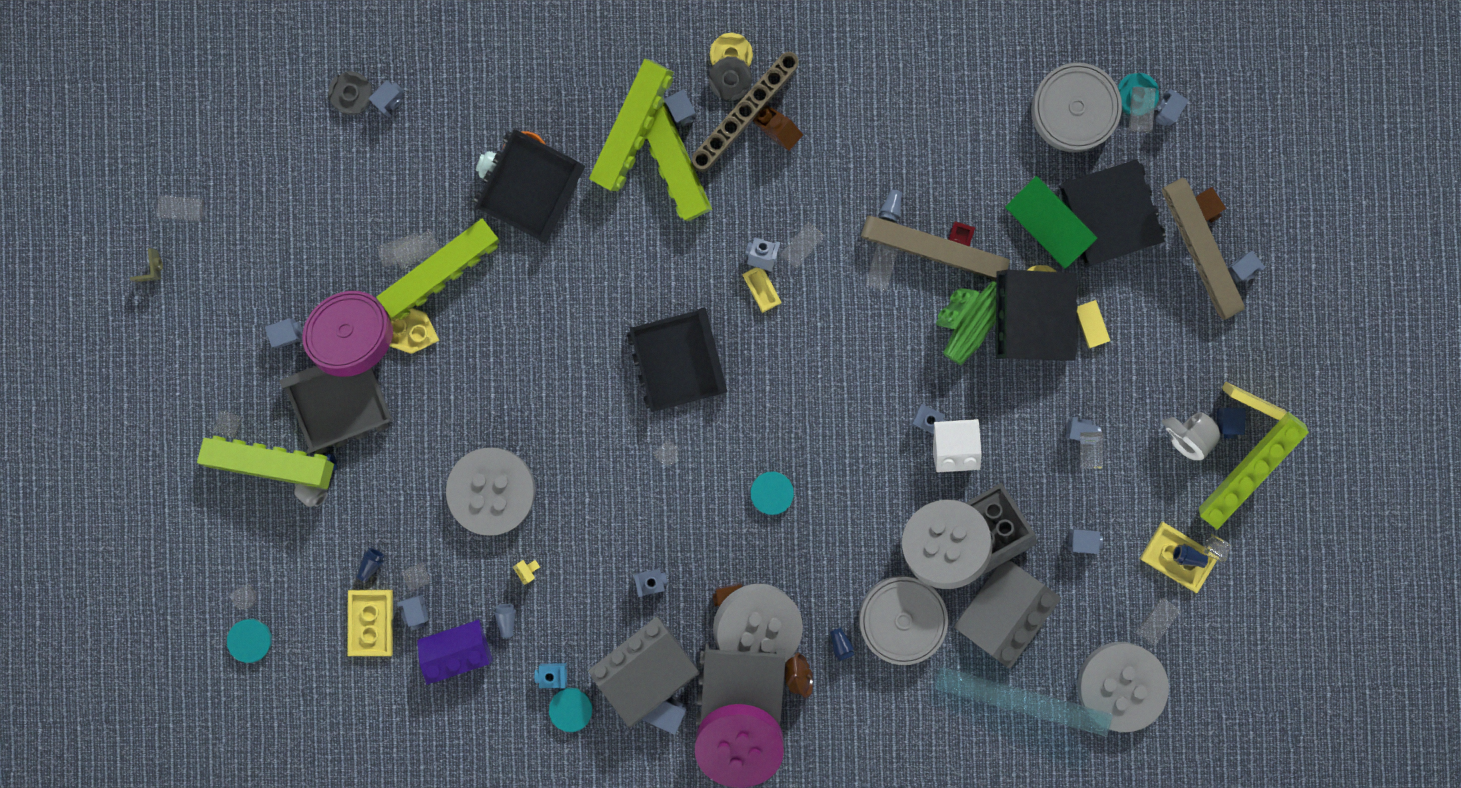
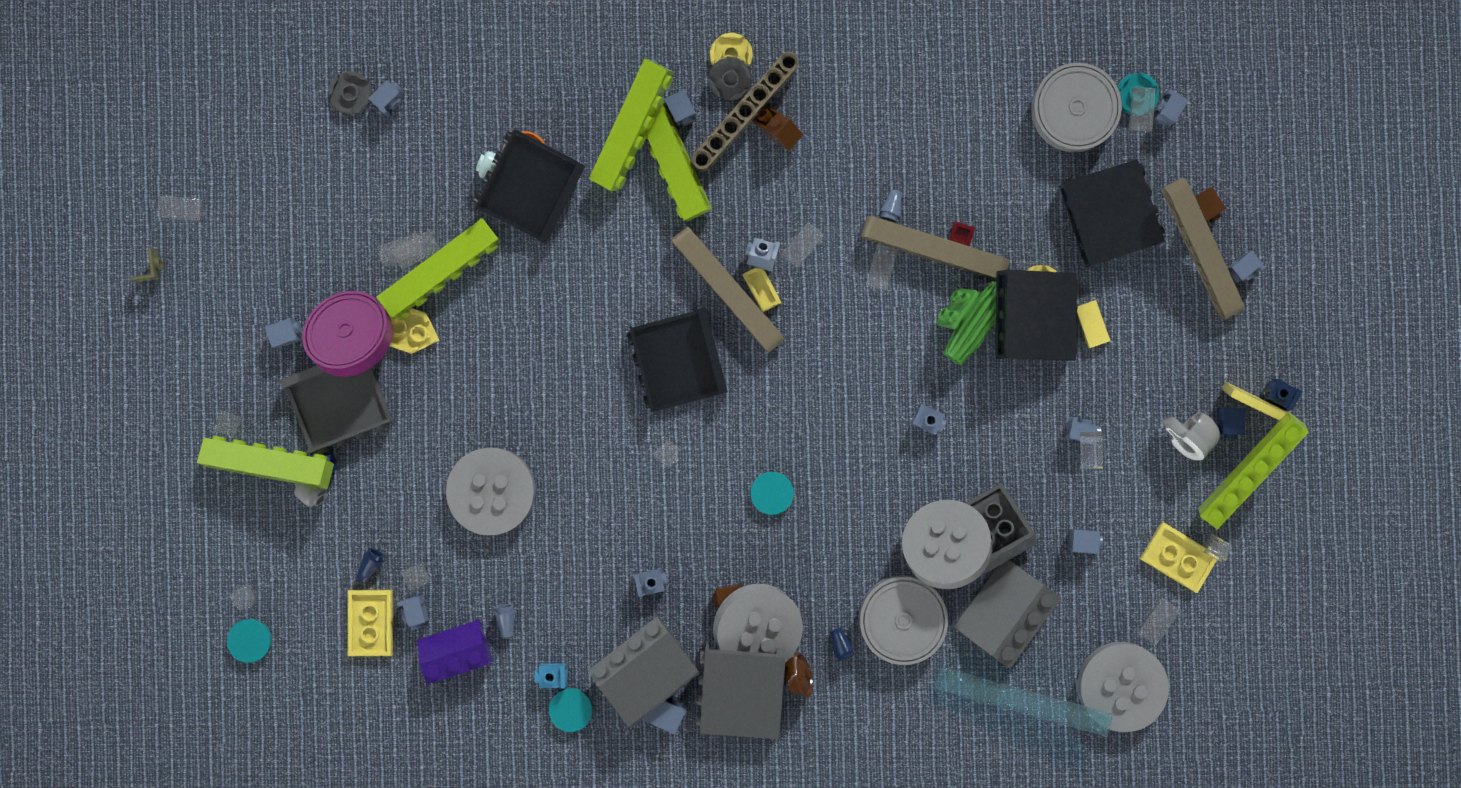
light yellow tile [513,560,540,585] -> none
magenta brick [695,704,784,788] -> none
white slope [933,419,981,472] -> none
green tile [1005,176,1098,269] -> none
dark blue cone [1173,544,1208,568] -> none
none -> dark tan beam [671,226,785,353]
none -> dark blue brick [1263,379,1303,411]

